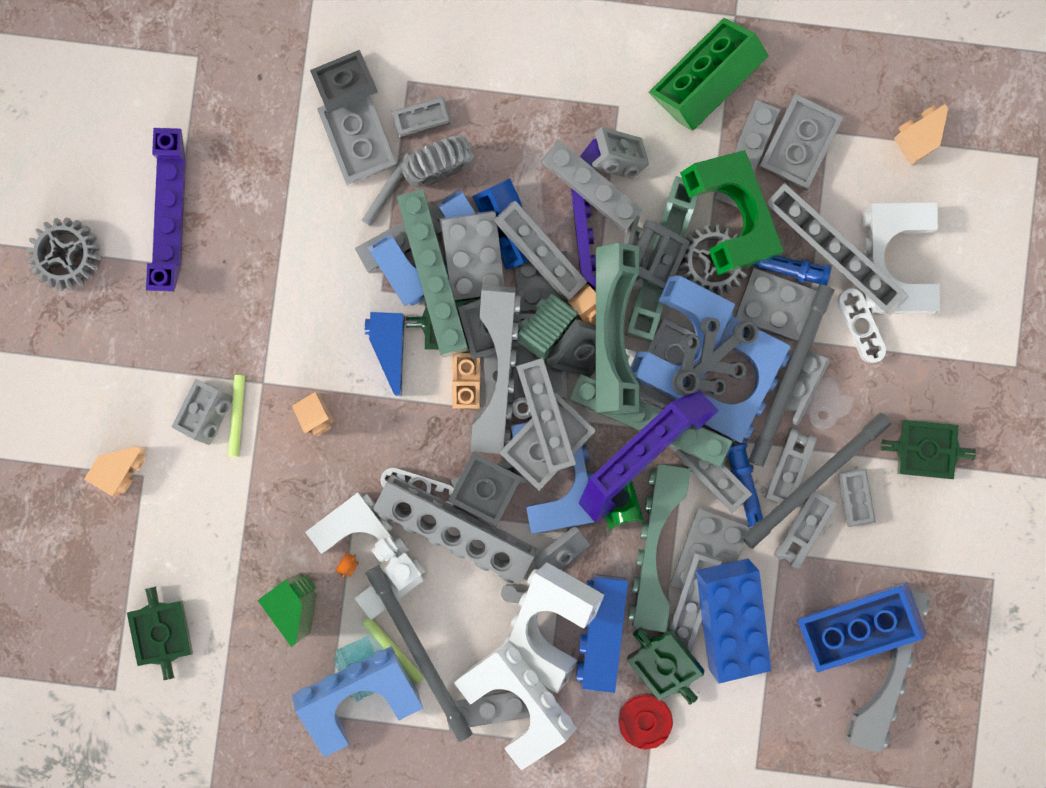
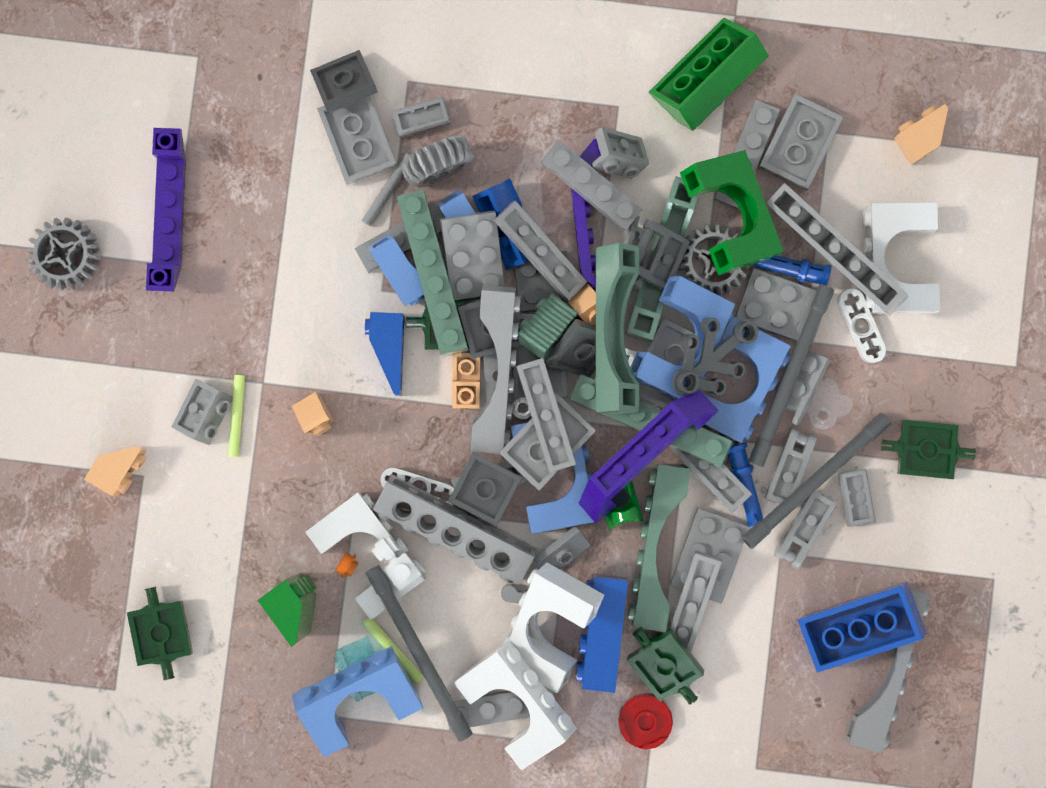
blue brick [696,558,771,684] -> none

